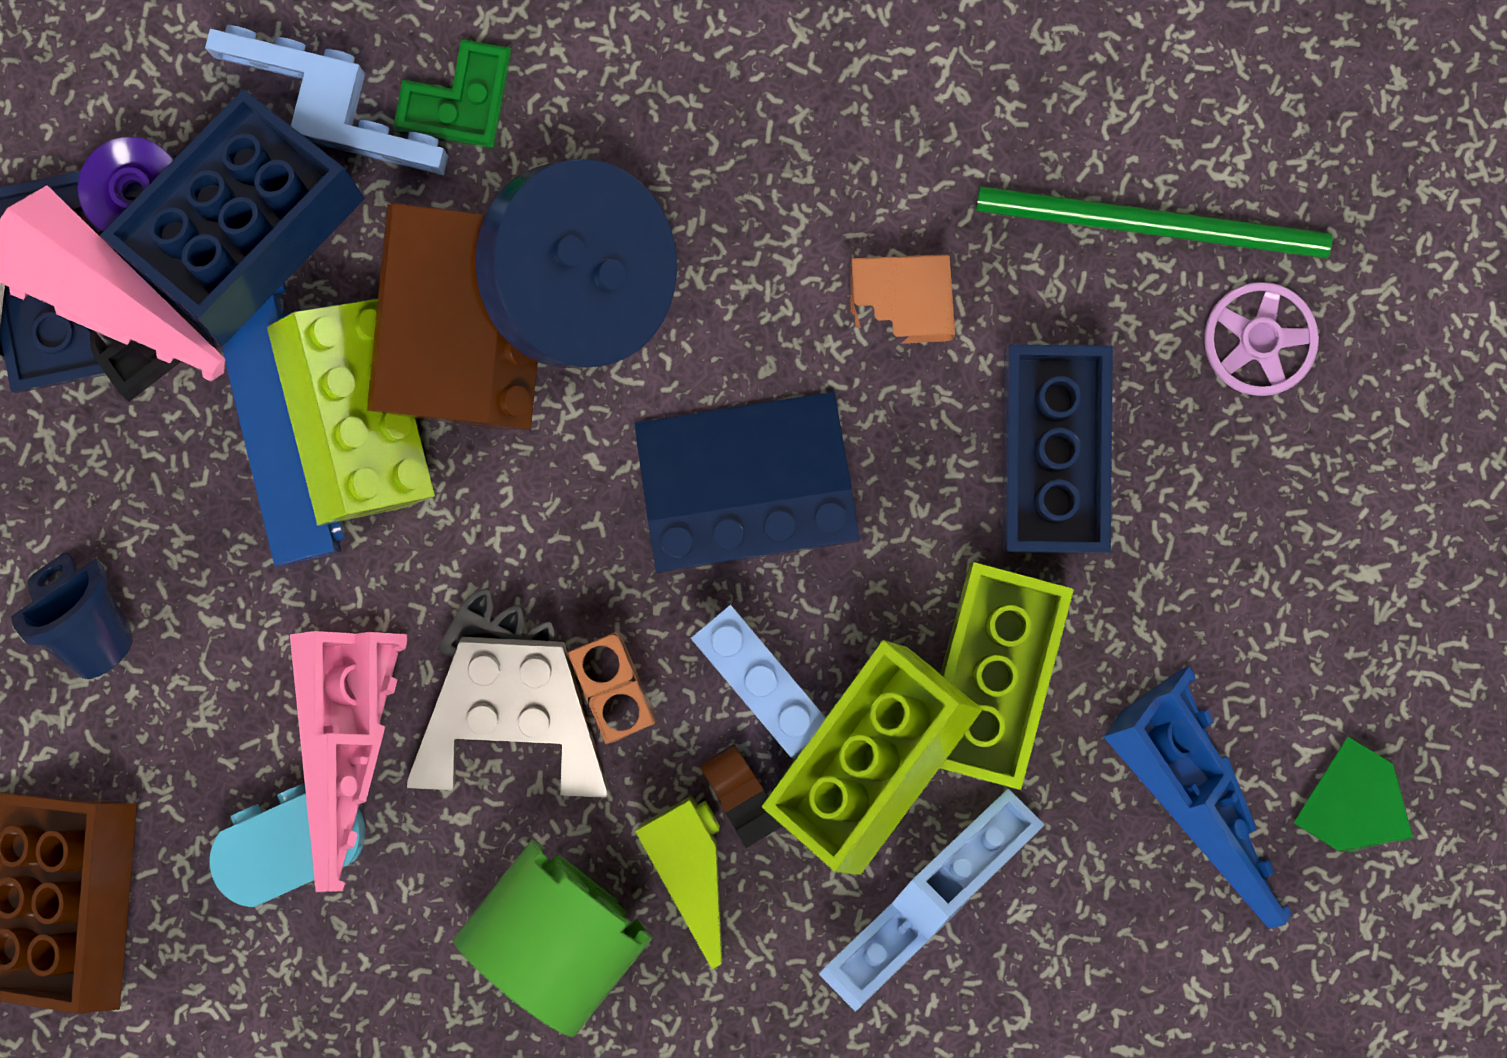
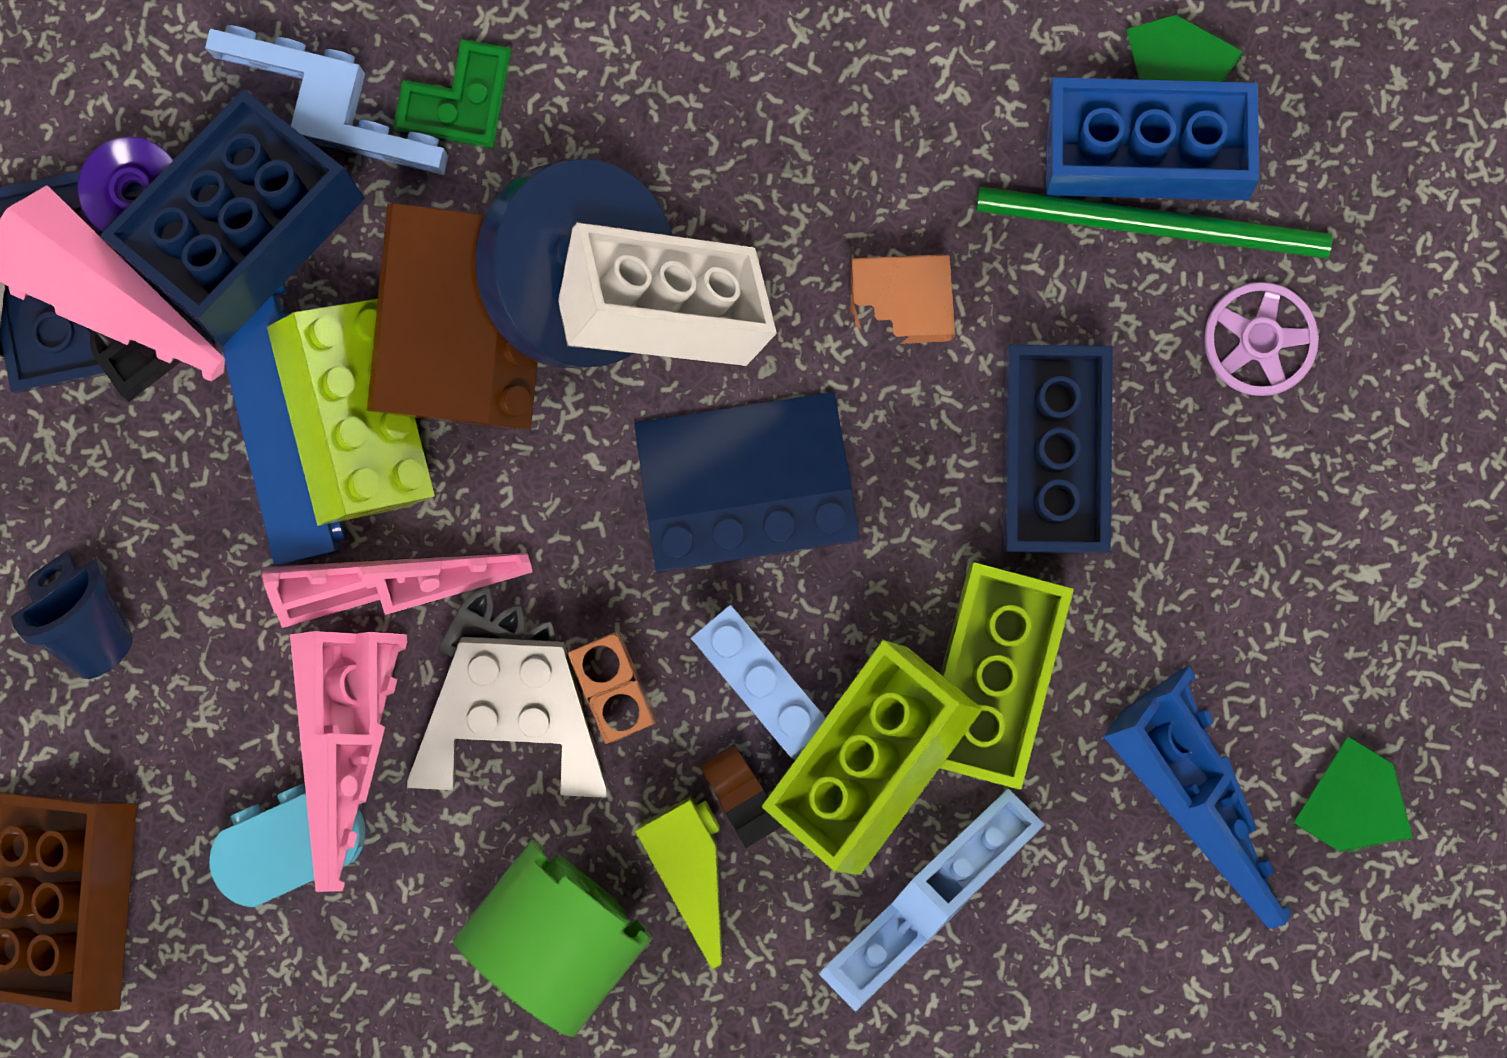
none -> bright pink wedge [261,553,533,628]
none -> white slope [558,223,777,366]
none -> blue slope [1046,78,1259,201]
none -> green slope [1126,15,1244,82]

